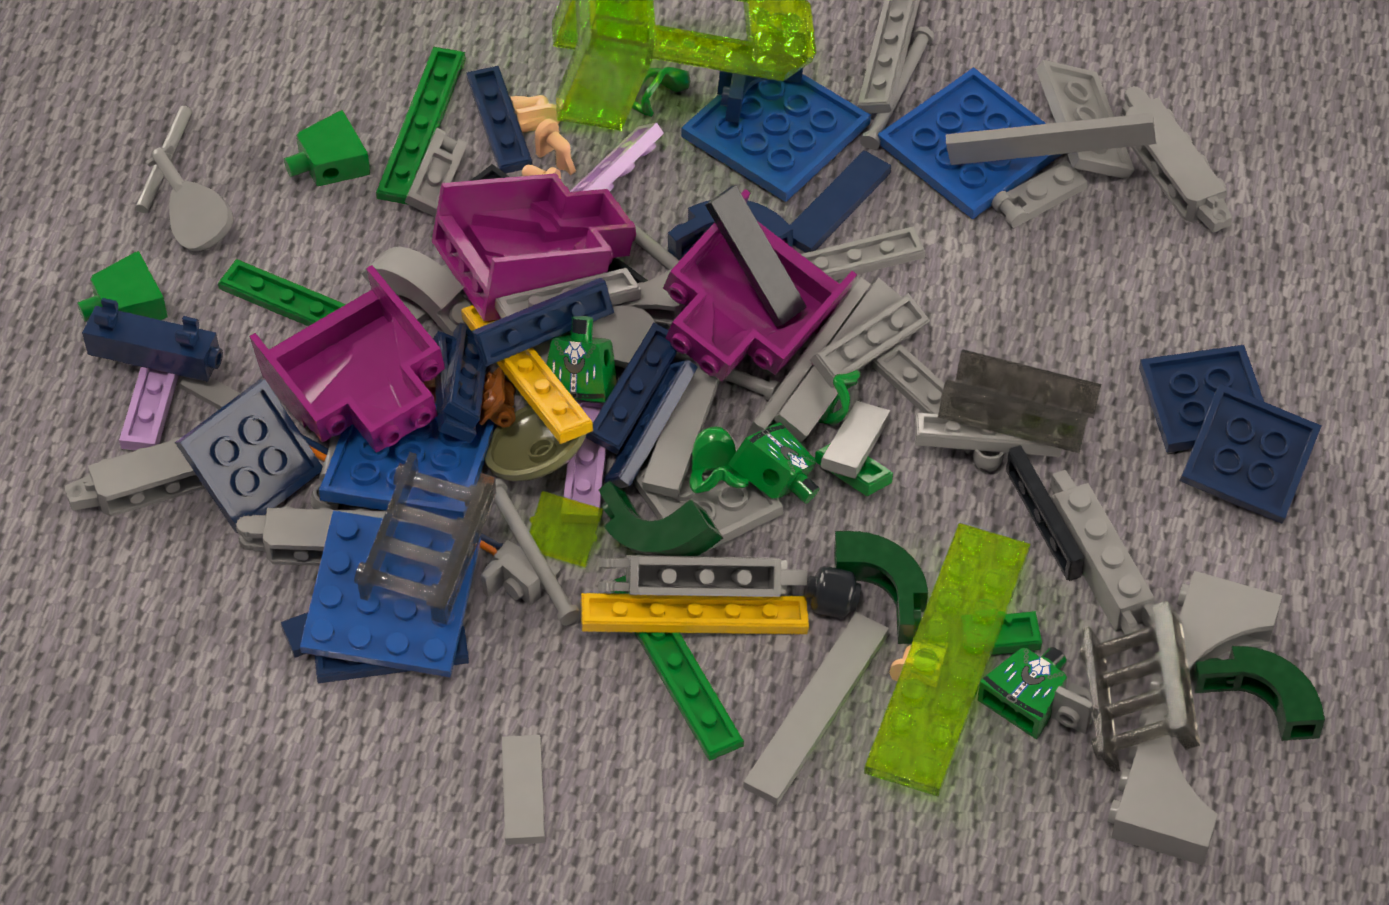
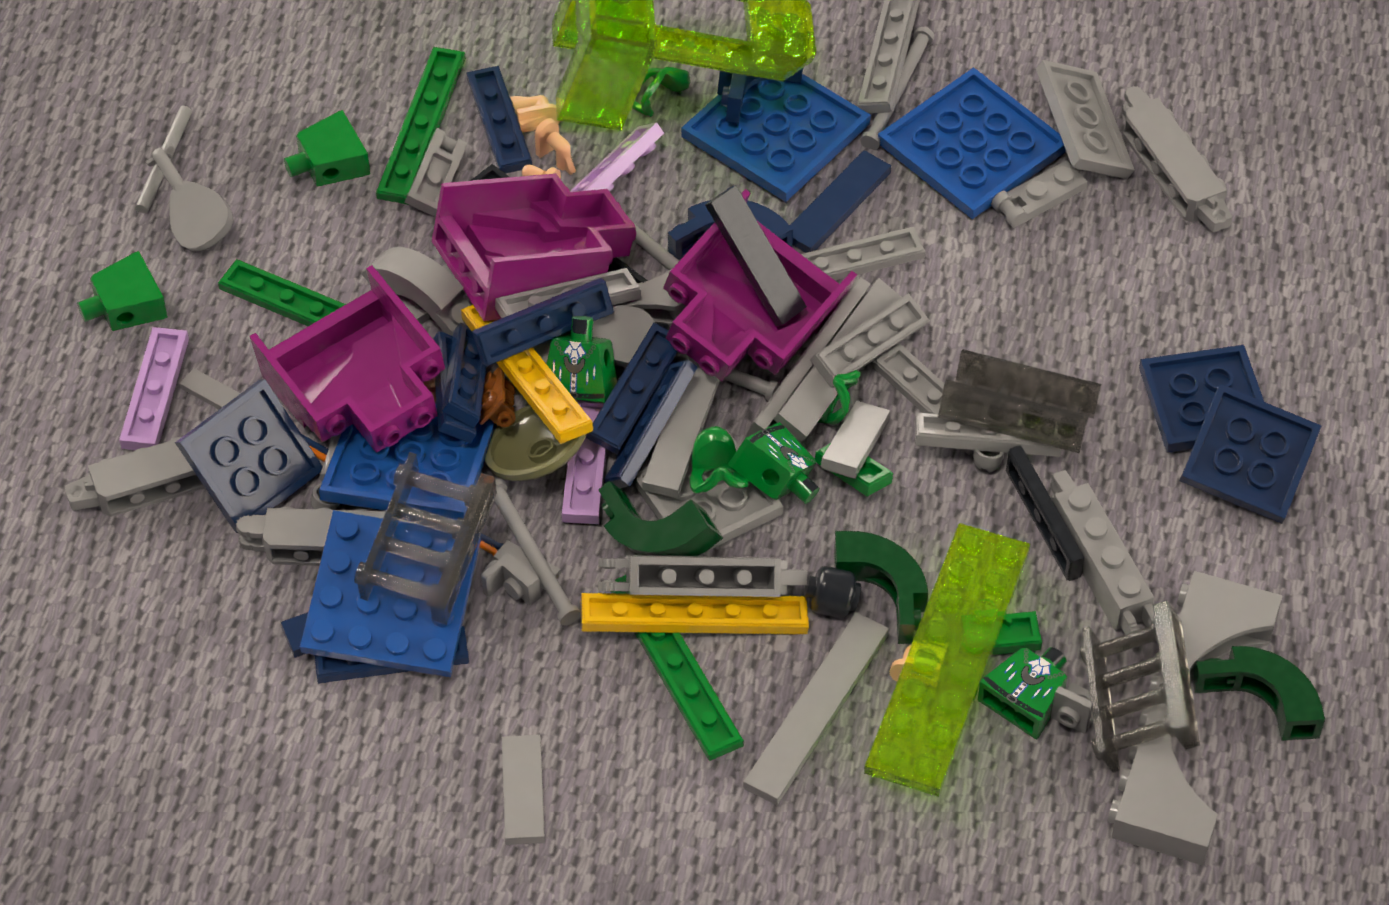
dark blue brick [82,298,223,382] -> none
clear neon green piece [529,491,604,568] -> none
light grey tile [946,113,1157,165] -> none

